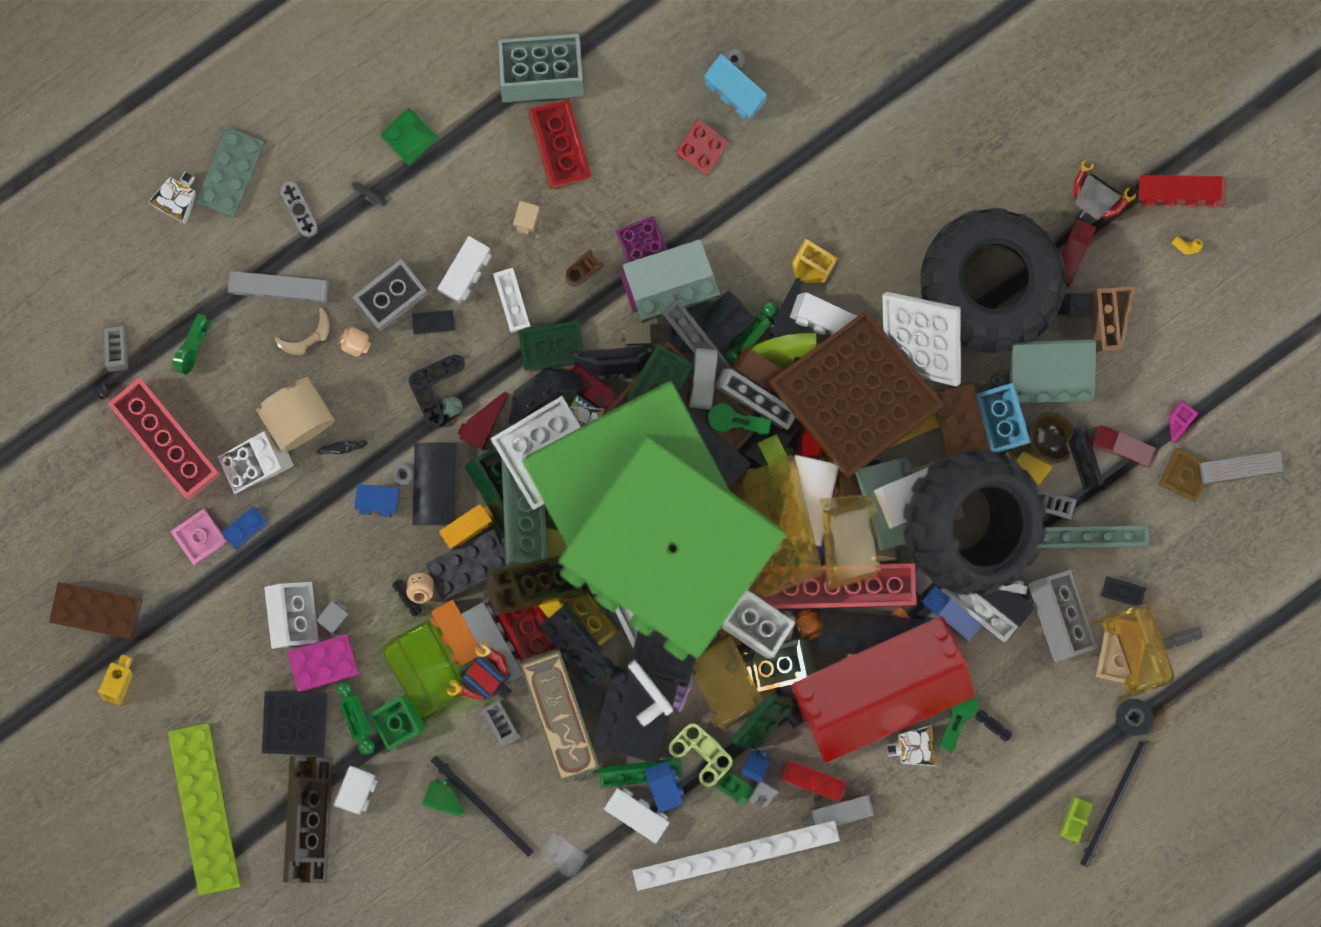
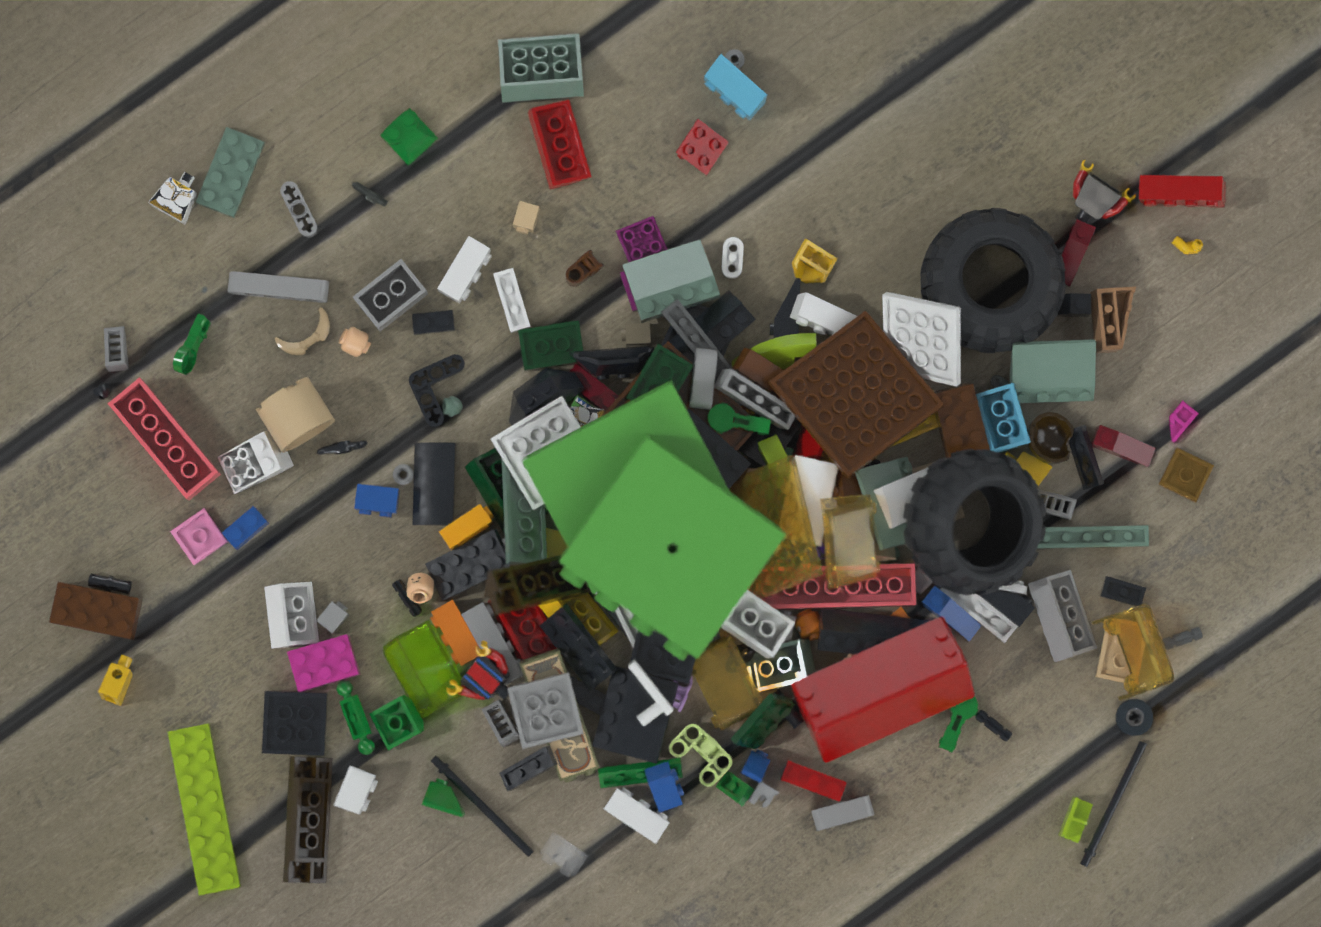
dark red slope [458,391,509,451] -> none
white plate [632,820,840,891] -> none
green plate [723,302,779,365] -> none
torso [887,726,936,766] -> none
light grey tile [1199,451,1284,483] -> none
none -> black pin [88,573,132,594]
none -> black plate [499,745,558,792]
none -> light grey plate [507,672,584,749]
none -> white plate [722,237,744,279]

